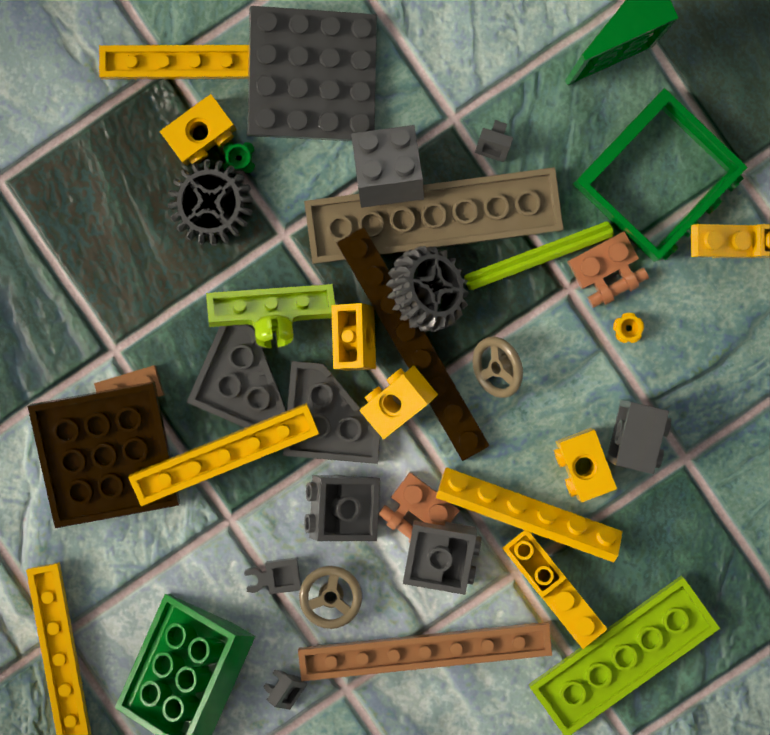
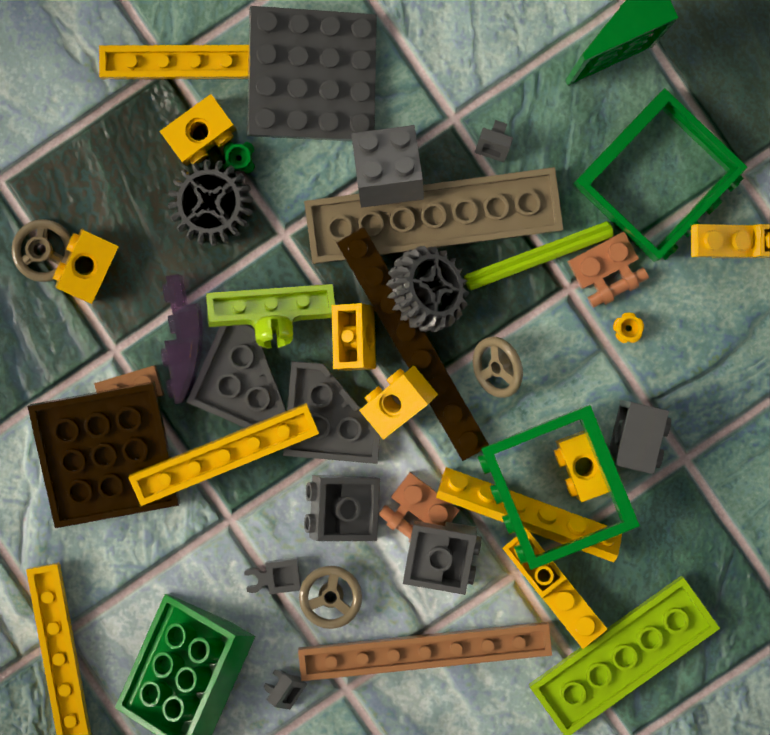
none -> dark tan piece [11,219,71,282]
none -> yellow brick [52,229,119,304]
none -> clear purple slope [161,274,203,404]
none -> green window [478,405,640,570]

